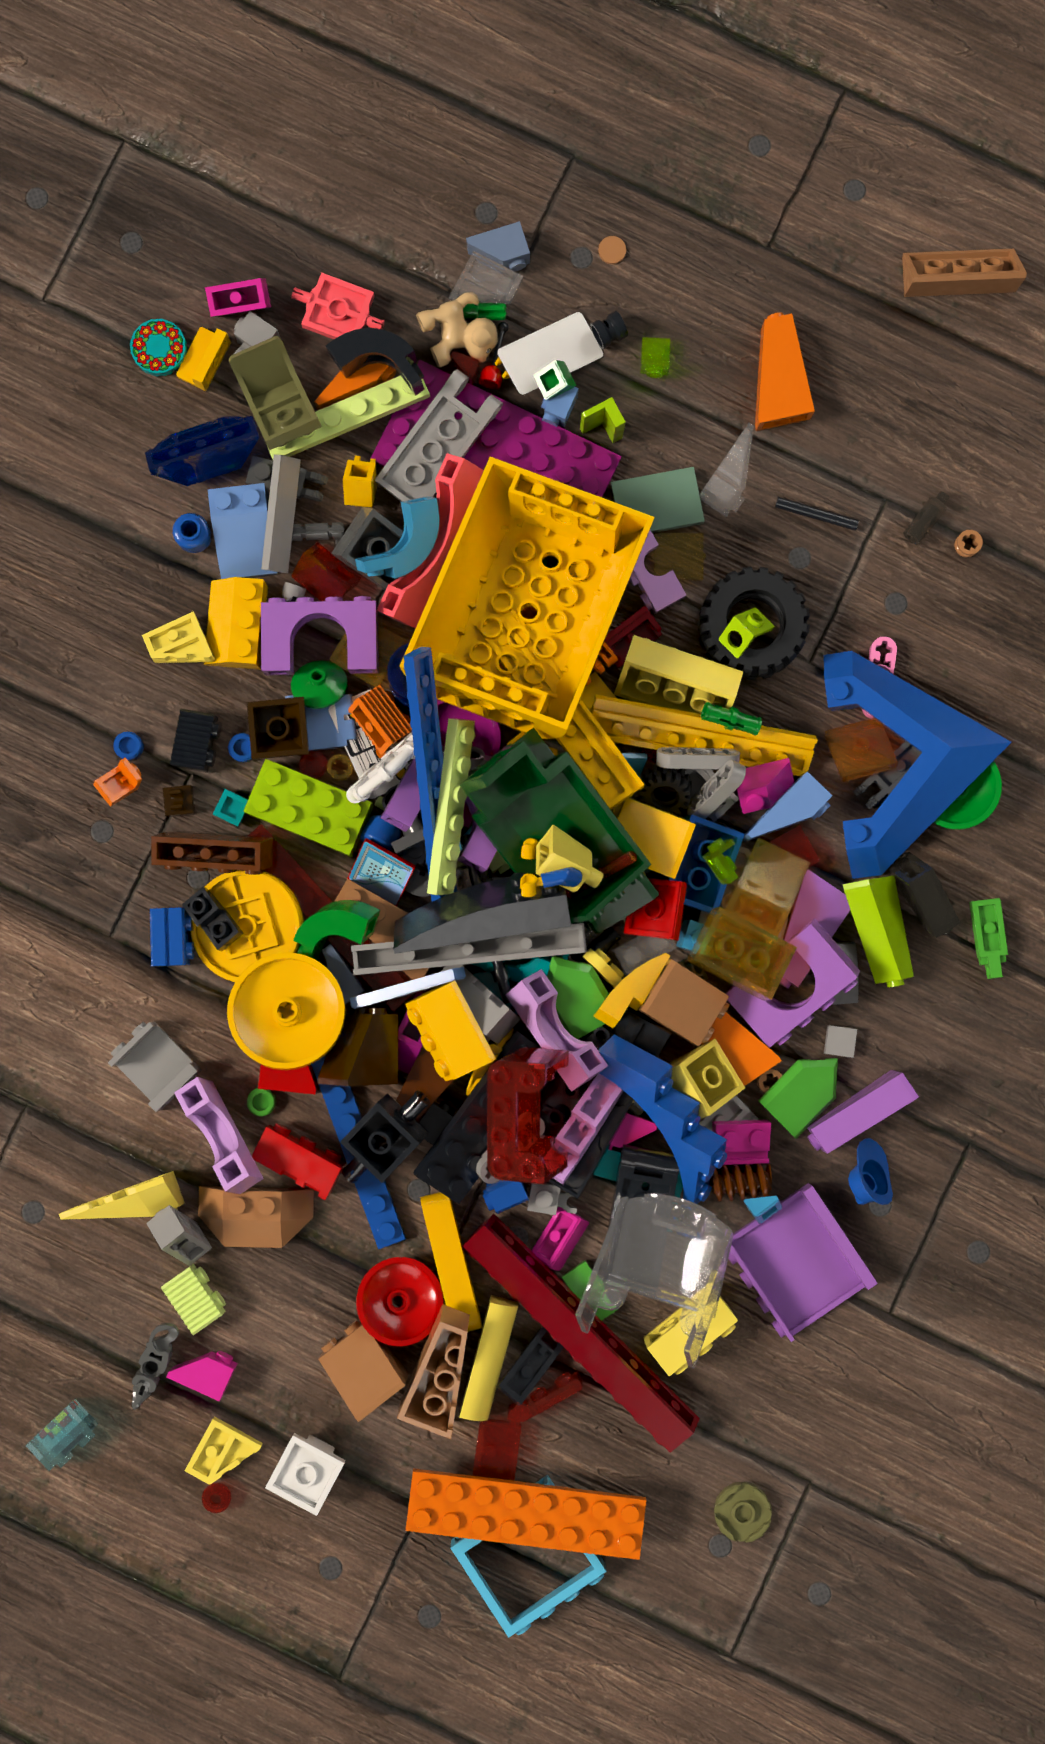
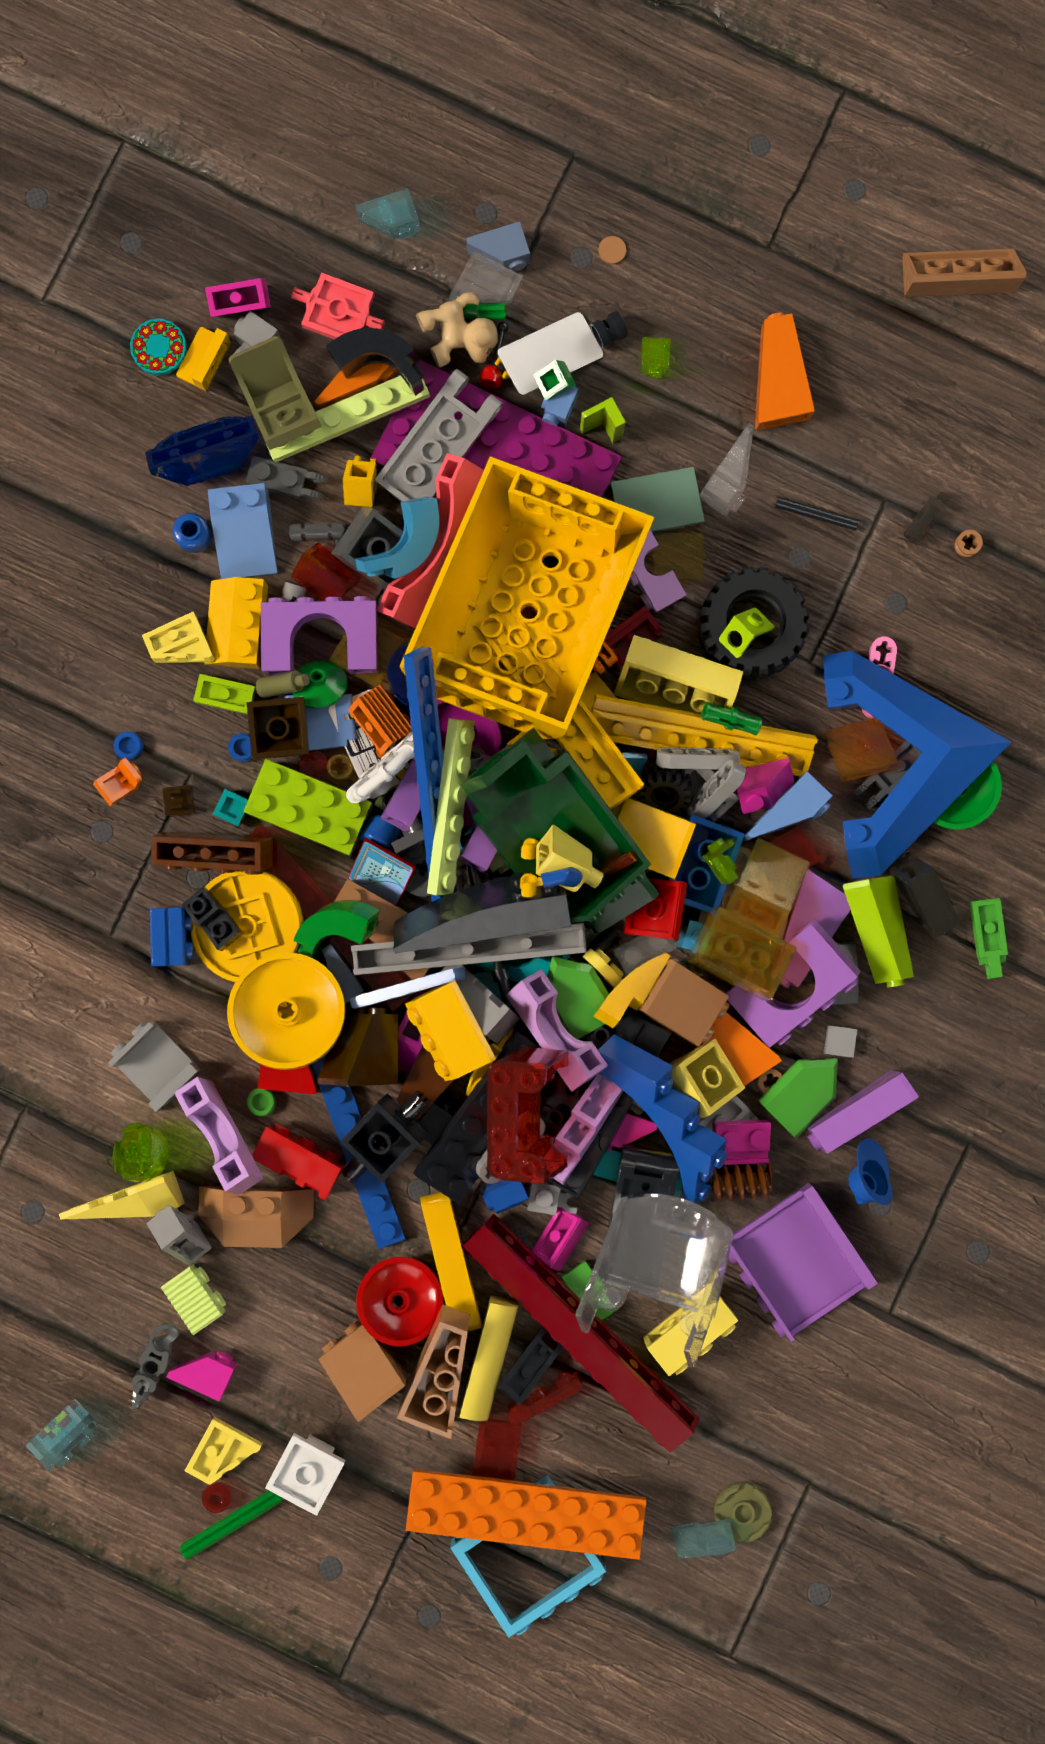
black brick [170,708,221,773] -> none
light grey tile [261,454,301,573] -> none
clear red slope [451,351,480,385] -> none
dark azure slope [743,1196,782,1224] -> none
none -> clear neon green cylinder [112,1123,170,1182]
none -> green axle [179,1490,284,1560]
none -> lime plate [193,674,256,715]
none -> olive cylinder [256,671,309,698]
none -> clear light blue slope [355,188,420,239]
none -> clear light blue slope [672,1519,736,1558]

